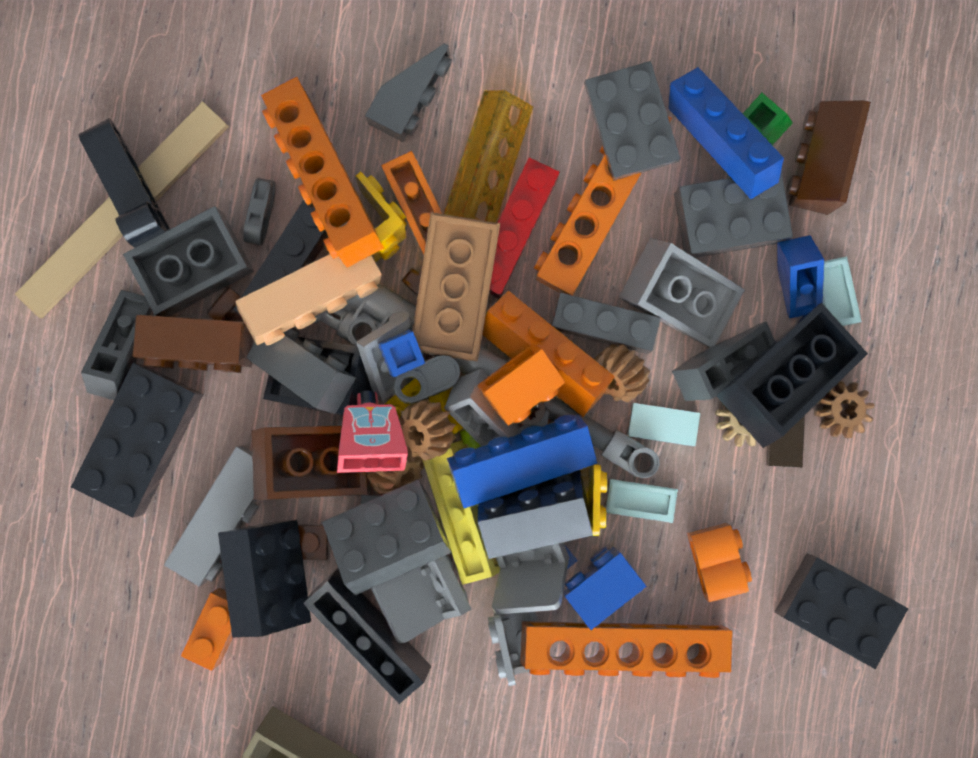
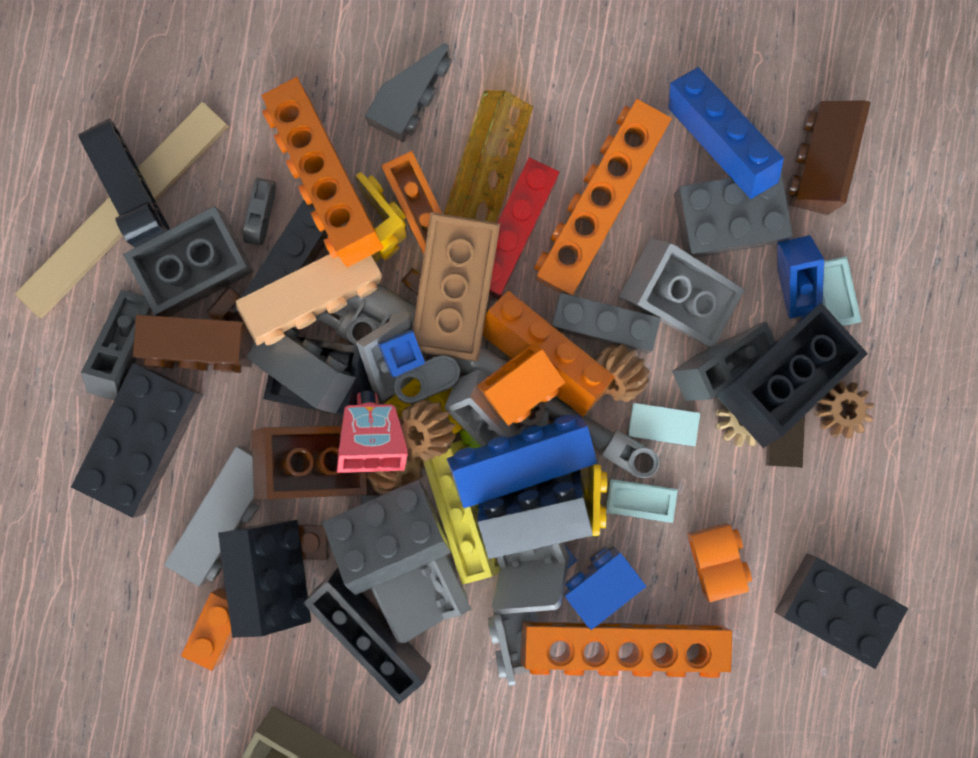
dark grey plate [584,61,681,181] -> none
green brick [742,92,793,146] -> none

